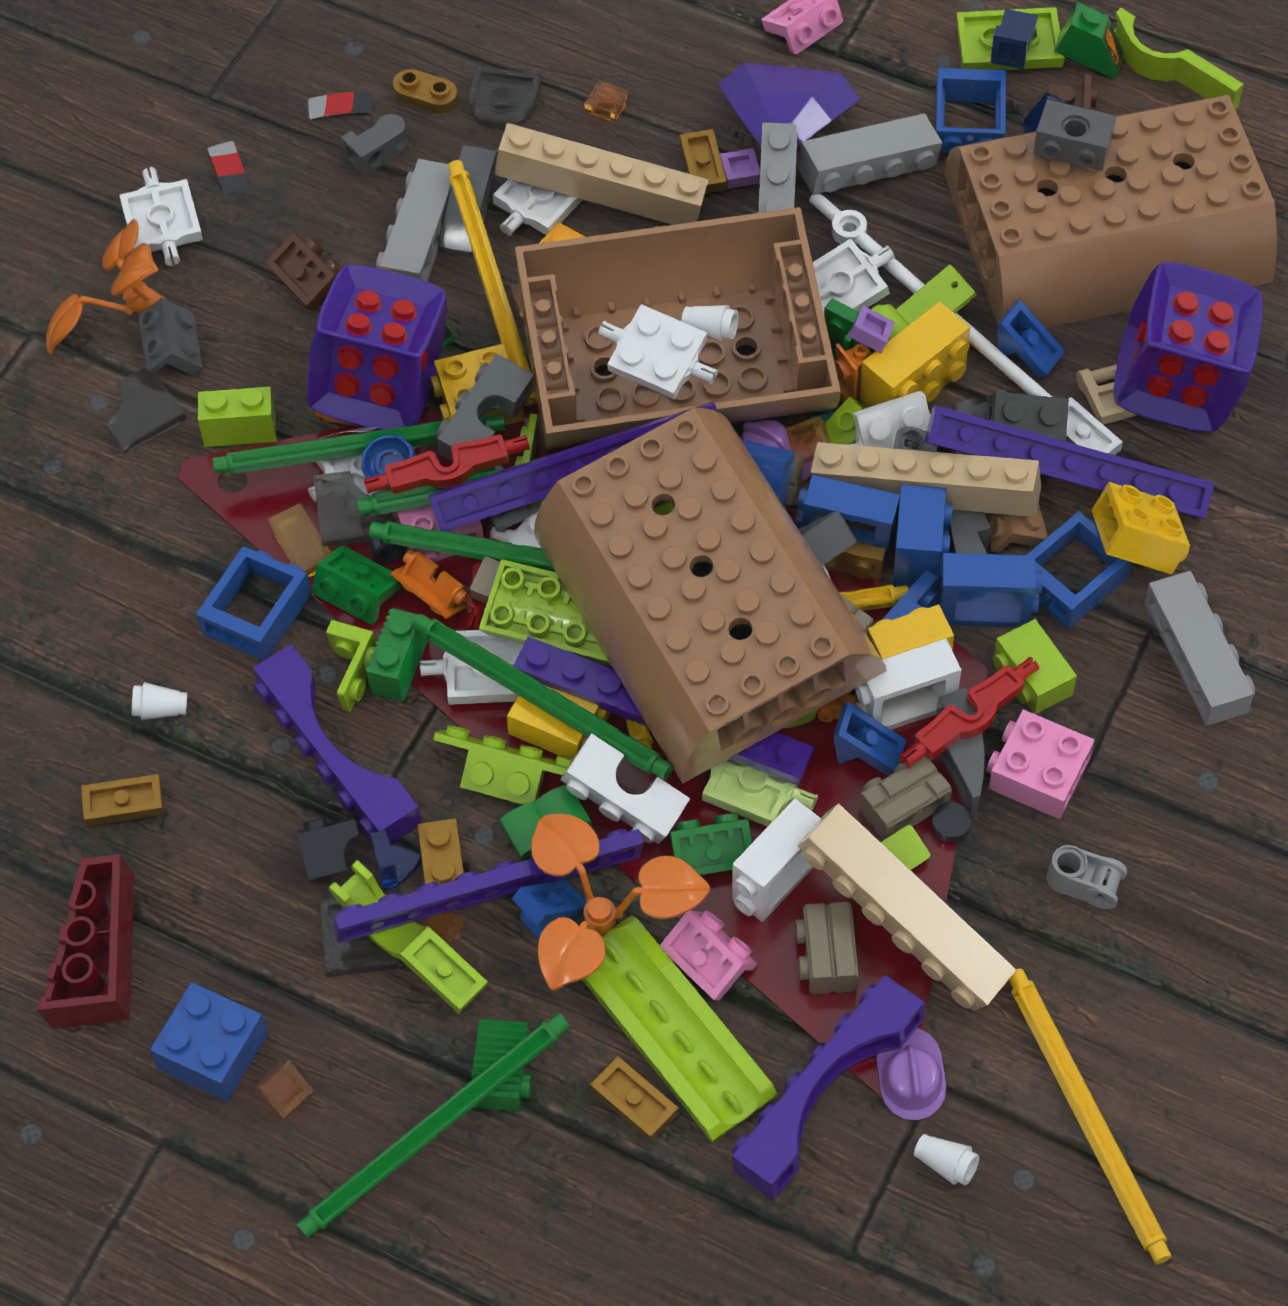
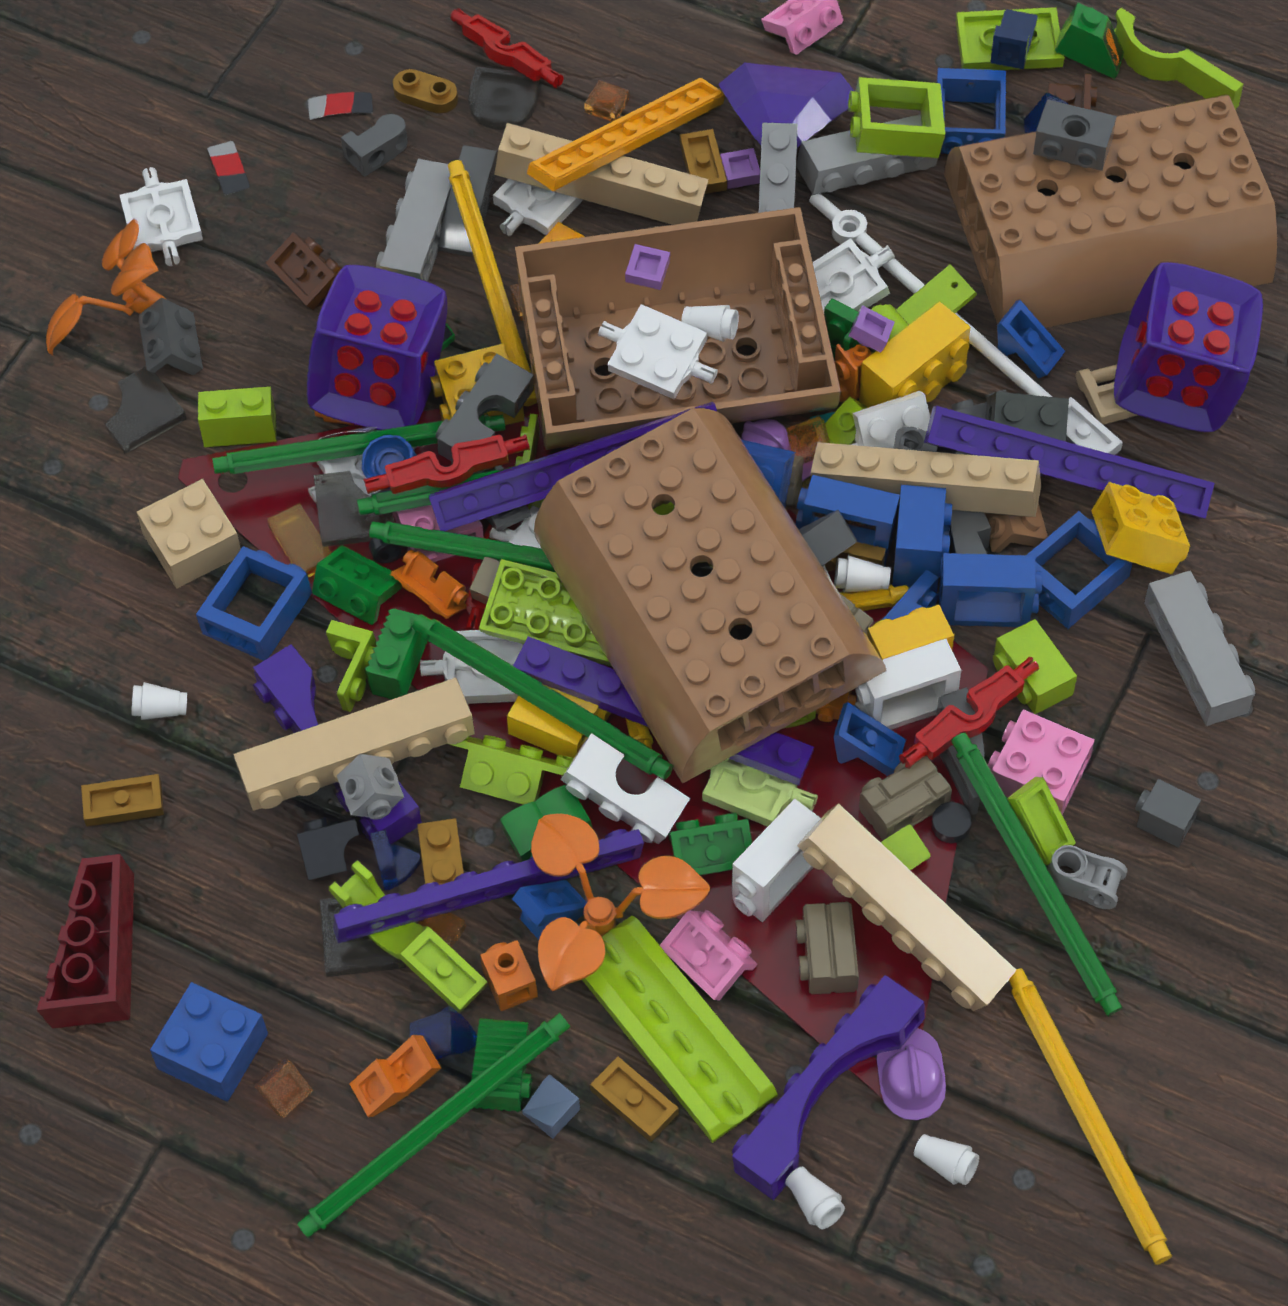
none -> tan piece [137,479,241,589]
none -> tan brick [234,678,475,811]
none -> light grey brick [337,754,404,819]
none -> orange slope [350,1035,441,1117]
none -> clear blue tile [410,1006,477,1059]
none -> red piece [450,8,564,88]
none -> orange brick [480,940,538,1012]
none -> sand blue slope [522,1074,580,1139]
none -> light orange tile [527,78,725,191]
none -> medium lavender plate [625,244,670,290]
none -> white cone [786,1167,845,1229]
none -> white cone [834,555,891,593]
none -> lime window [848,77,945,158]
none -> green piece [951,732,1123,1016]
none -> lime tile [1007,776,1076,865]
none -> dark grey brick [1135,779,1201,848]

